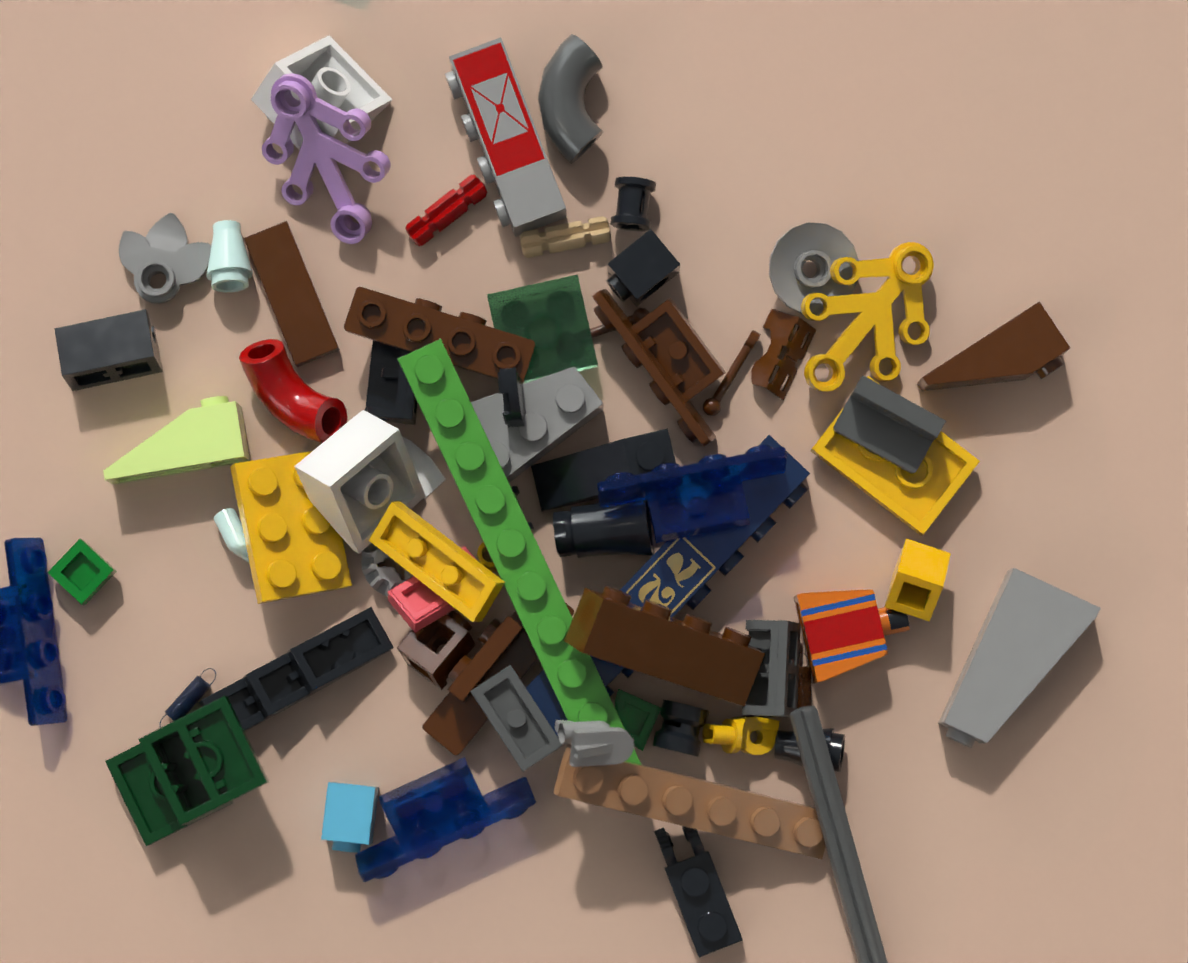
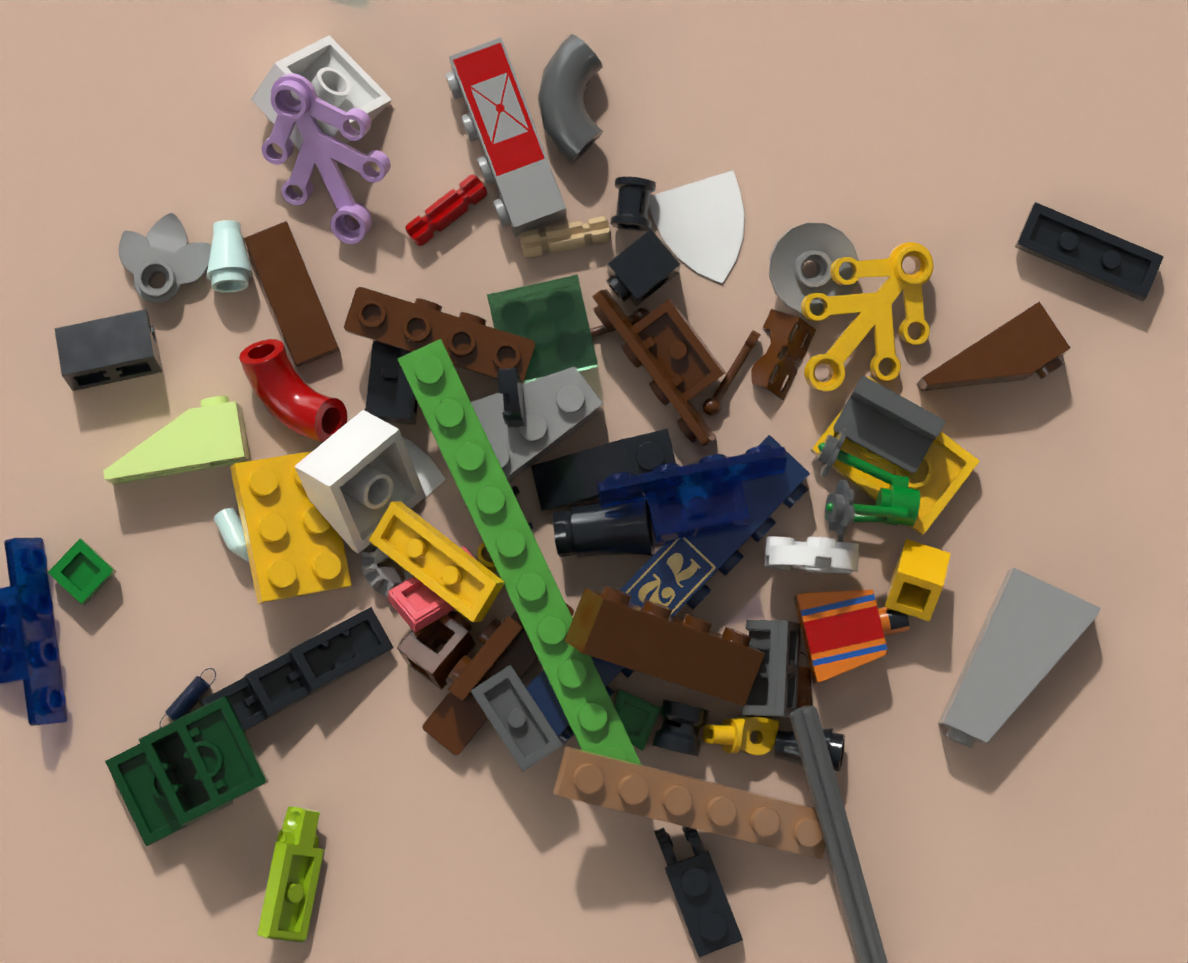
medium azure brick [321,782,379,853] -> none
clear blue bracket [355,757,536,882] -> none
light grey piece [555,720,634,767] -> none
none -> lime hinge [257,806,324,943]
none -> white sticker [649,170,745,284]
none -> white plate [764,537,859,574]
none -> green plant [817,426,920,542]
none -> black plate [1015,202,1164,301]

